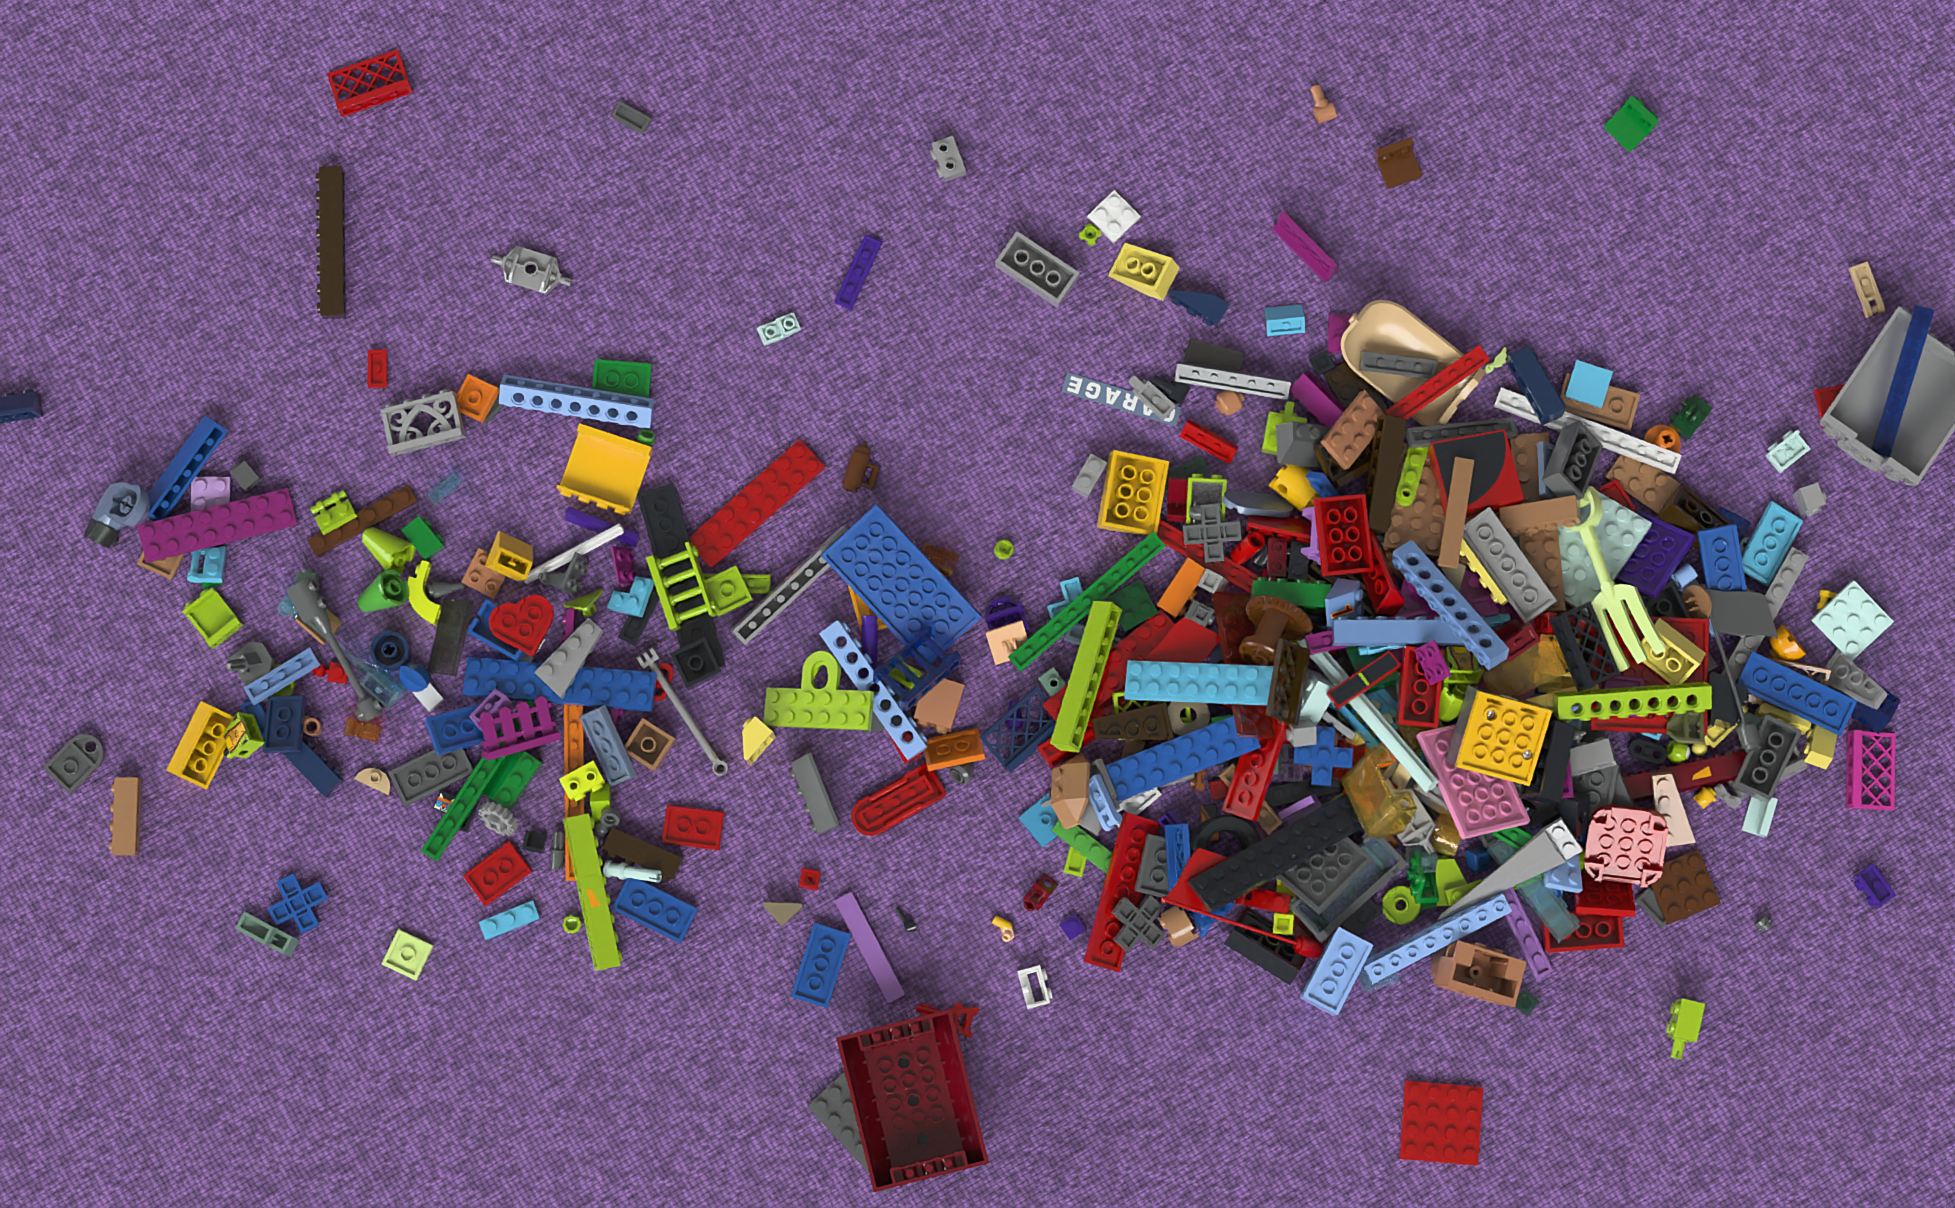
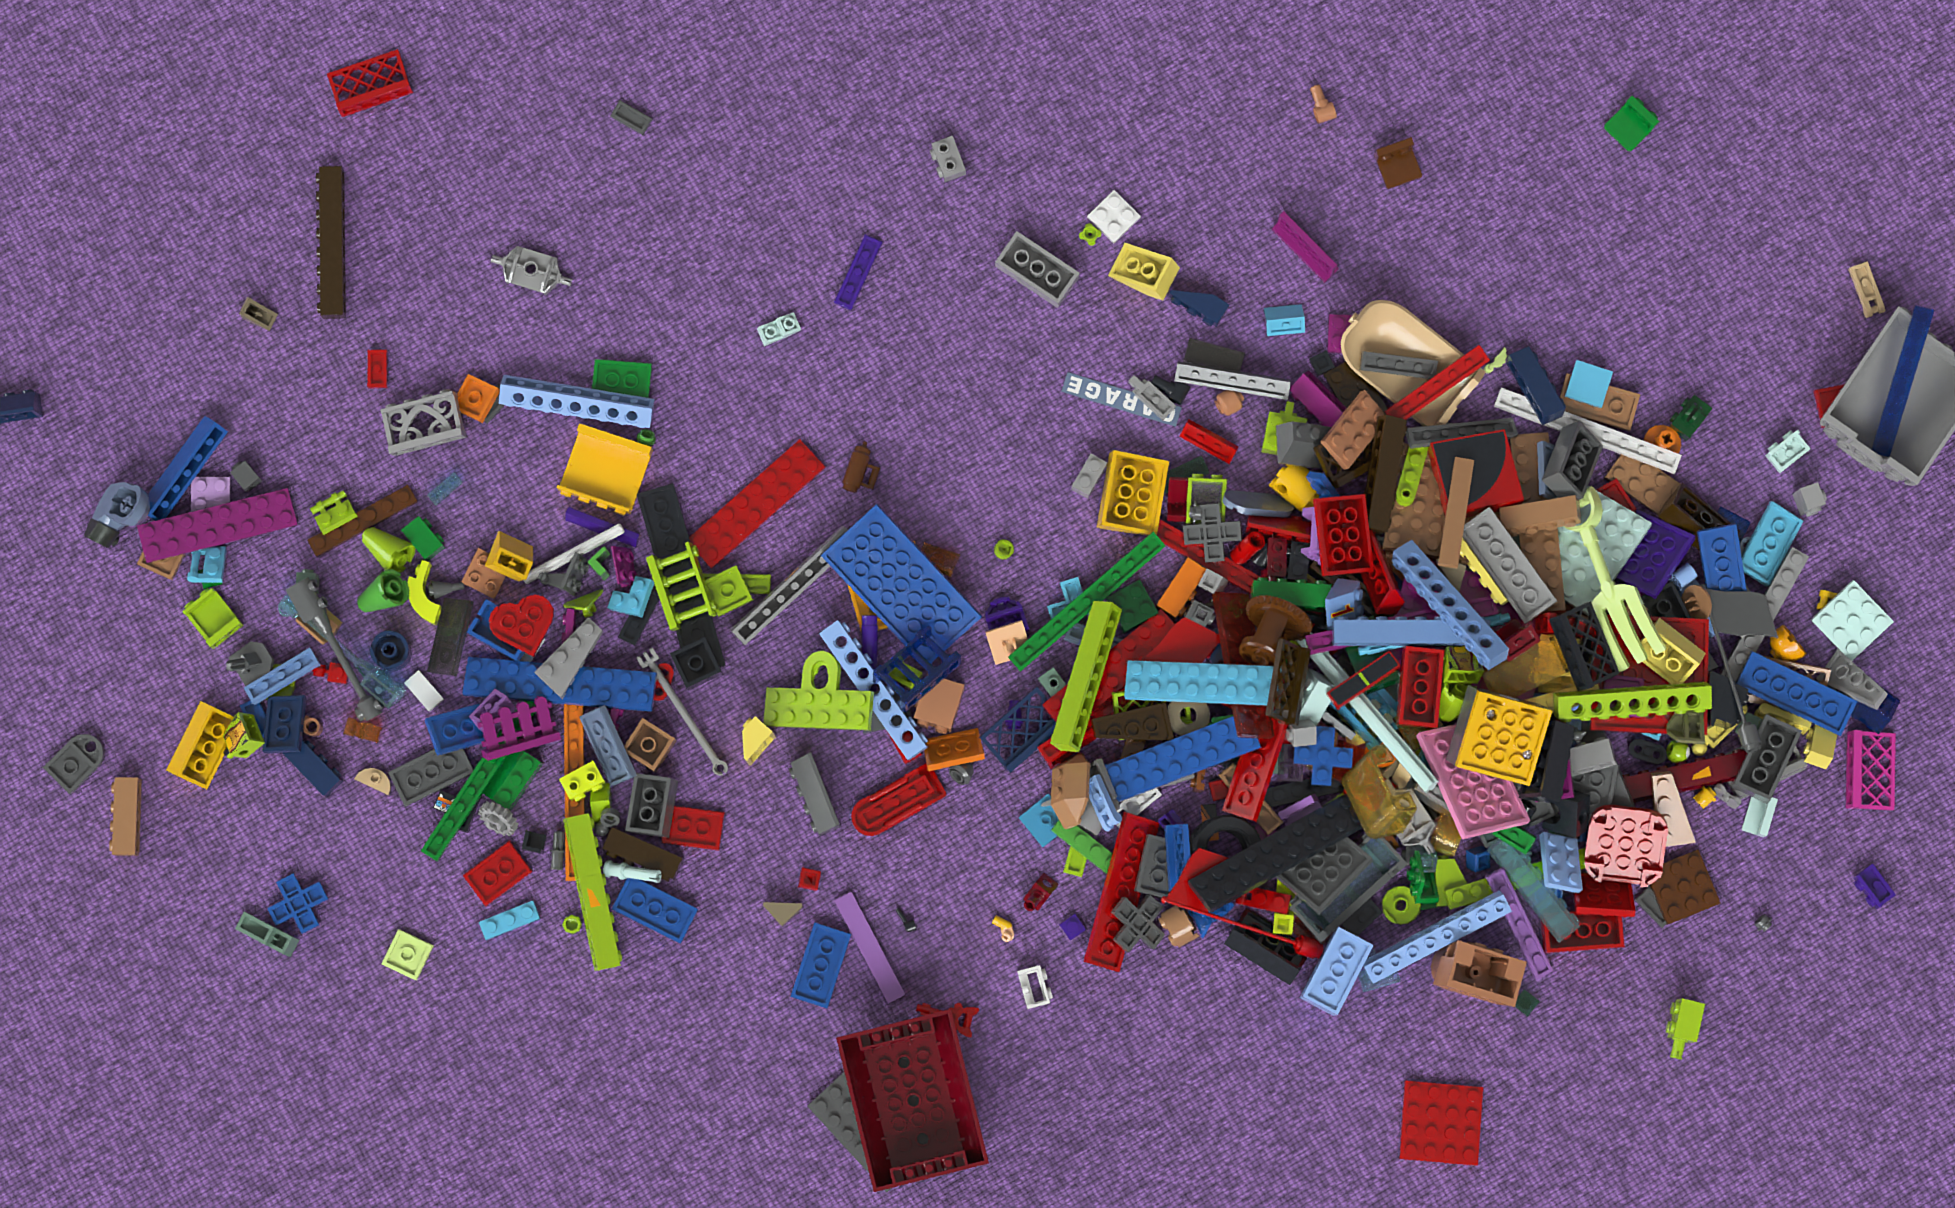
blue piece [399,664,430,692] -> none
magenta hinge [1414,640,1451,685] -> none
light grey plate [1439,817,1583,919] -> none
none -> dark tan slope [239,297,278,331]
none -> bright green panel [588,546,610,581]
none -> dark grey brick [625,773,678,838]

